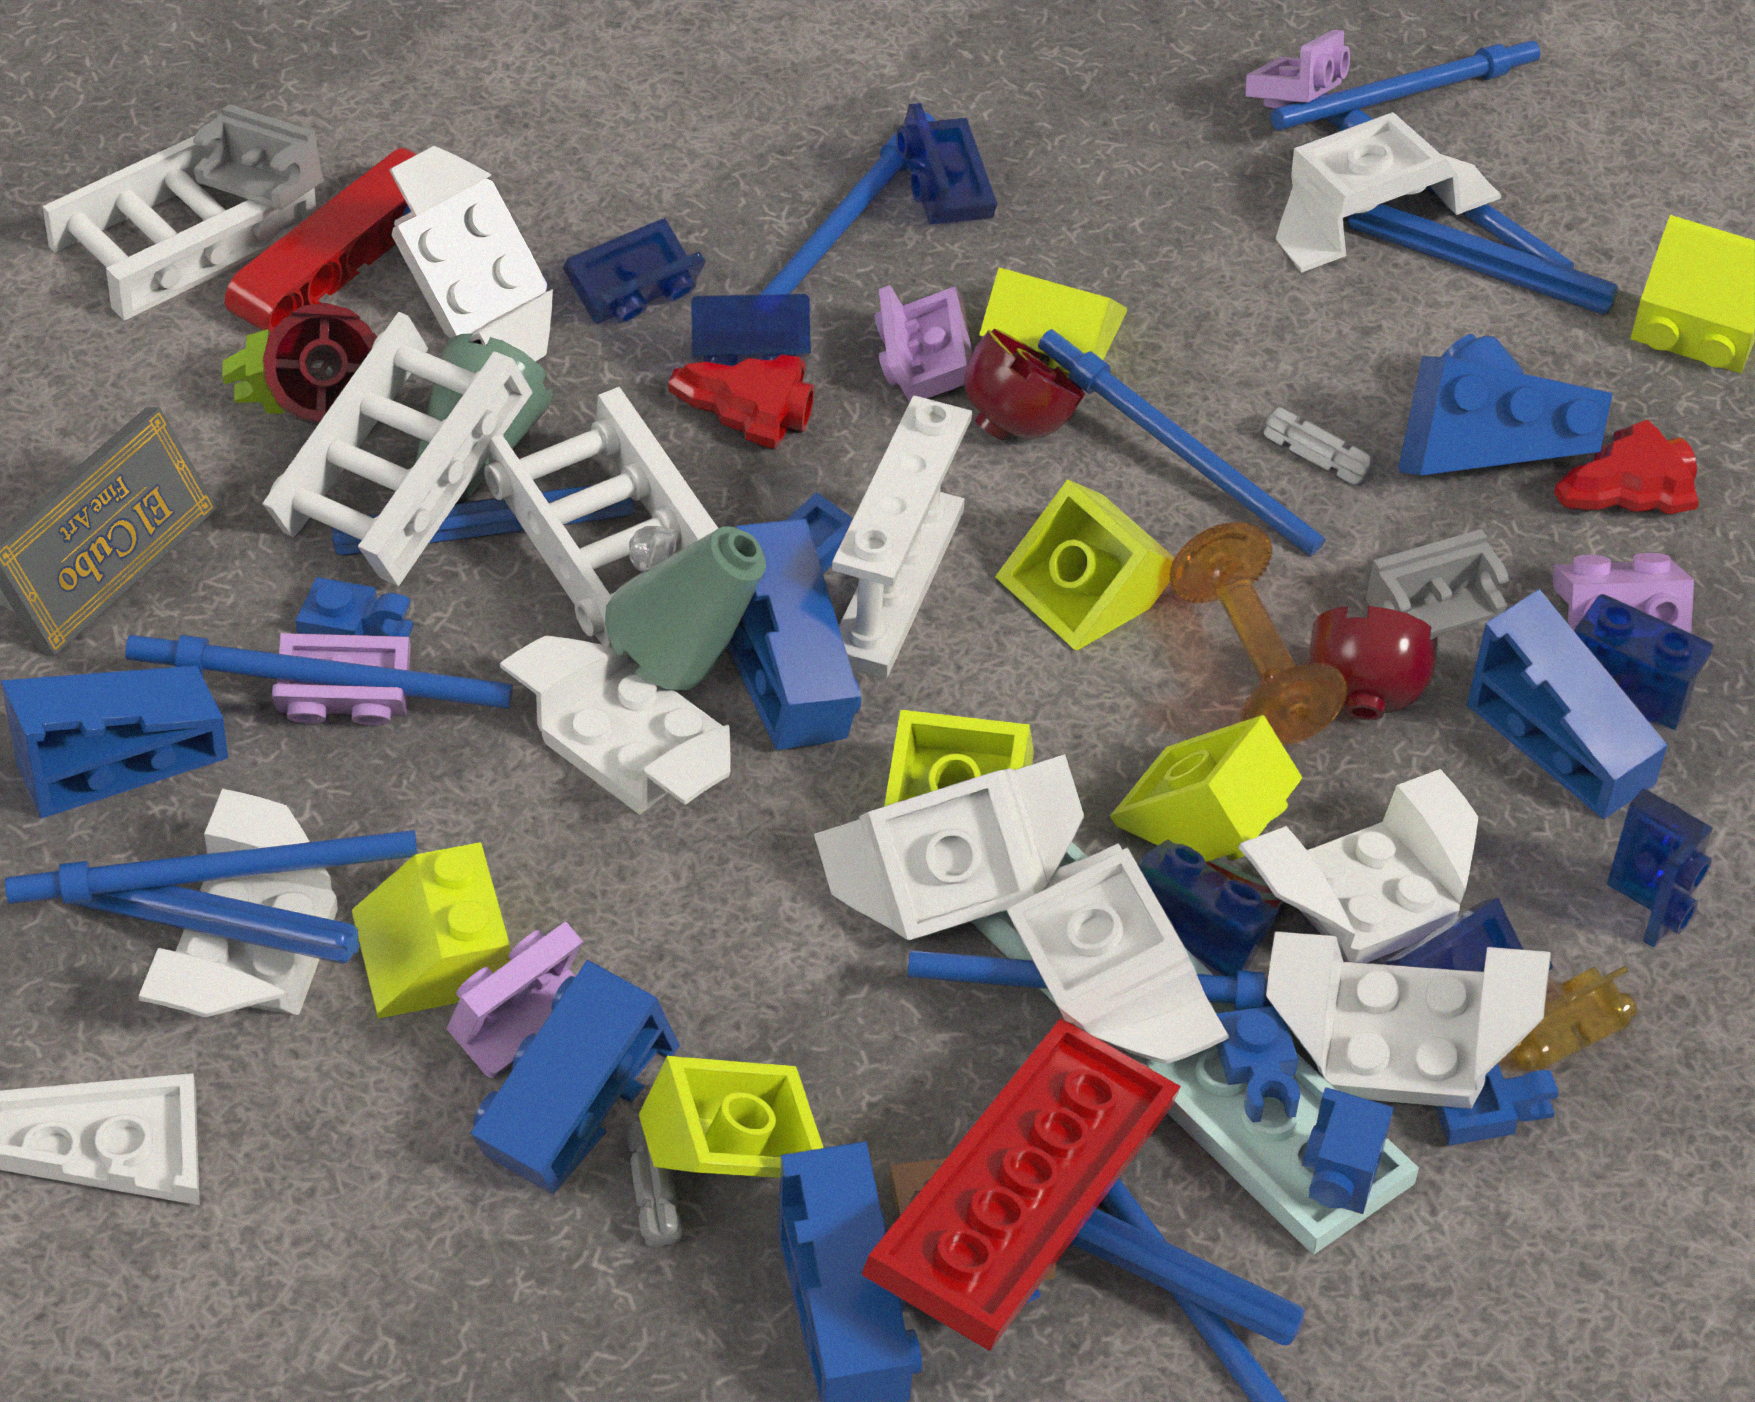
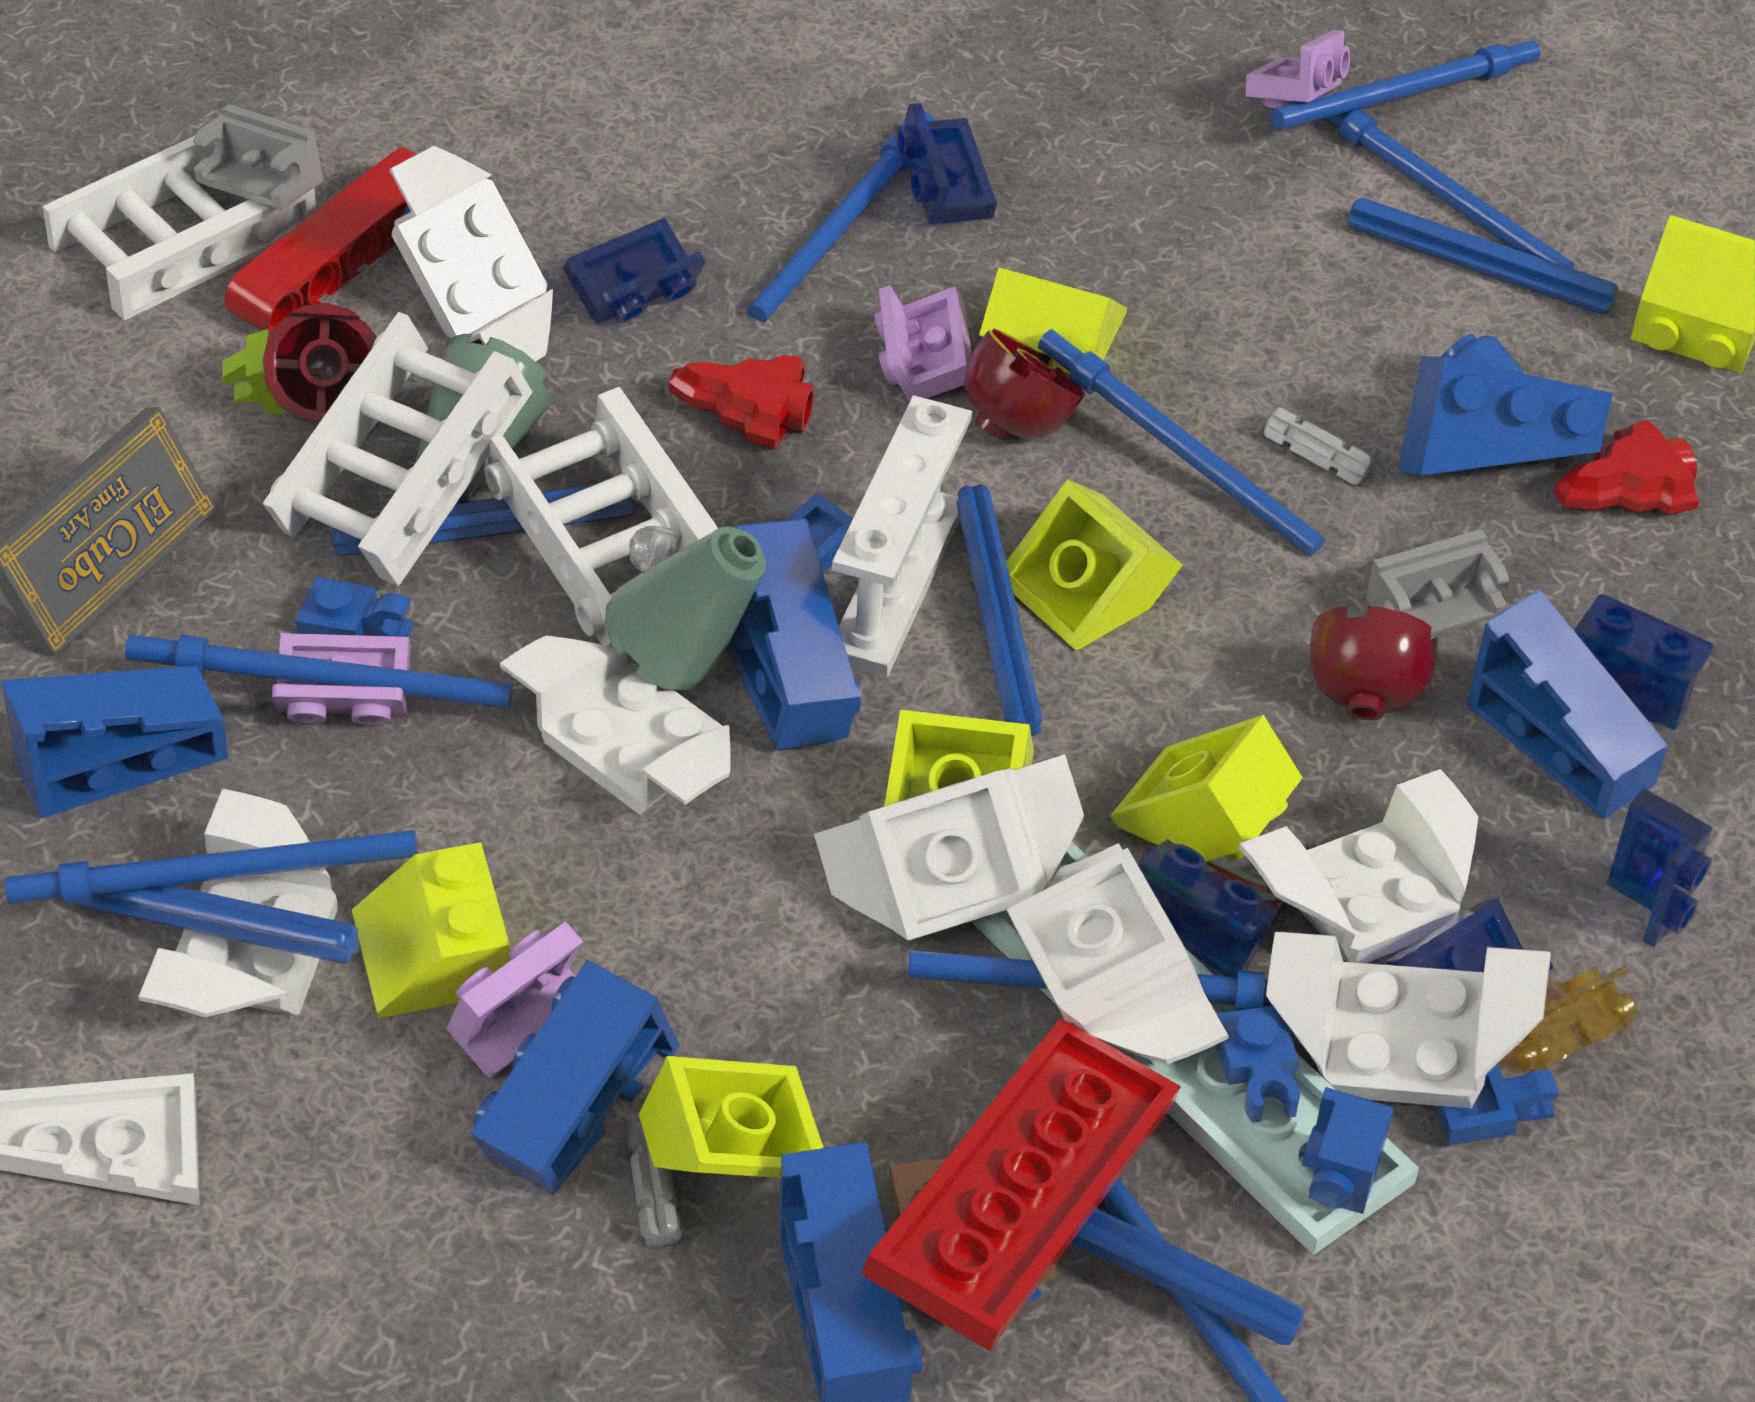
clear blue bracket [690,294,811,366] -> none
clear orange hose [1169,522,1347,745] -> none
white piece [1276,112,1501,273] -> none
lavender bracket [1553,553,1694,643] -> none
none -> blue axle [956,484,1043,736]

